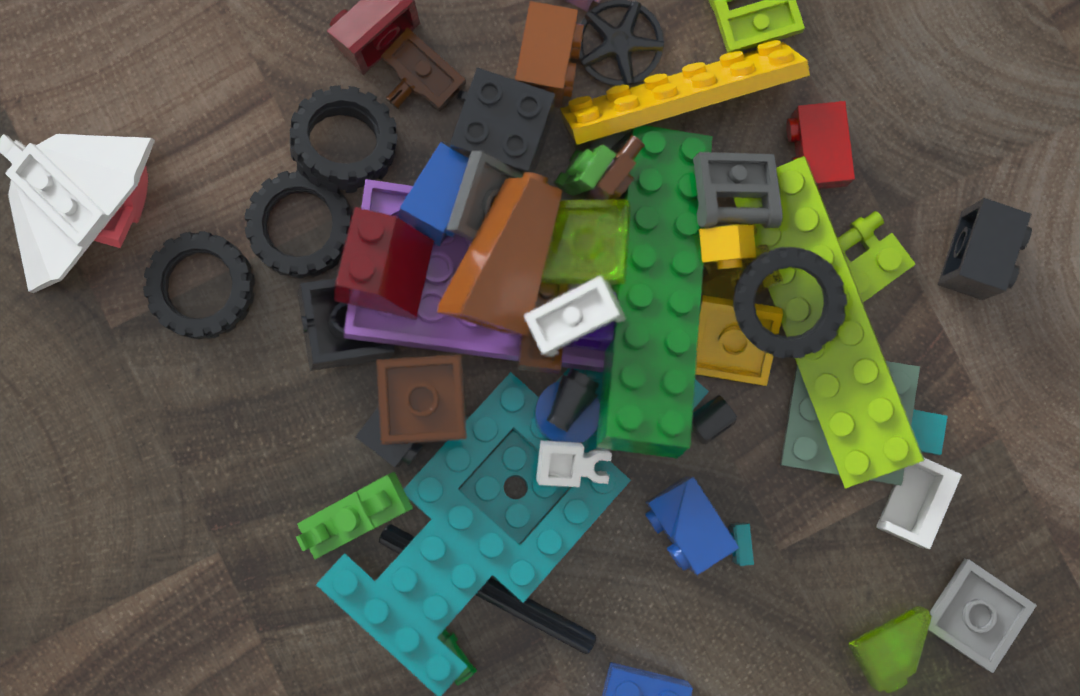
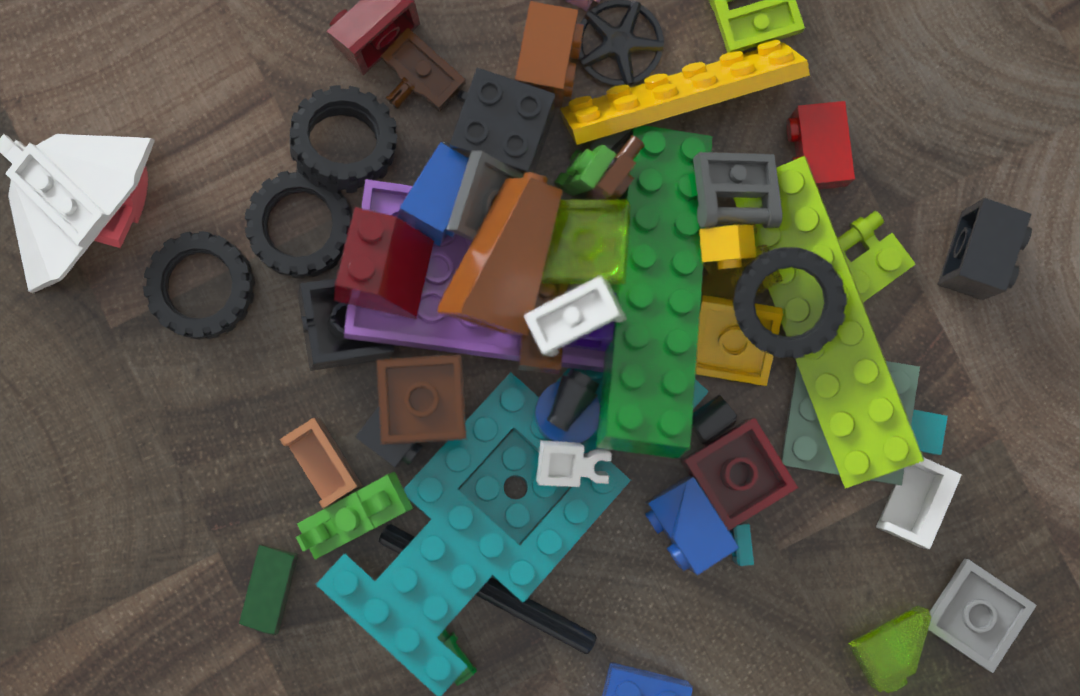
none -> dark green slope [239,545,299,635]
none -> nougat panel [280,418,362,509]
none -> brick [680,418,798,531]

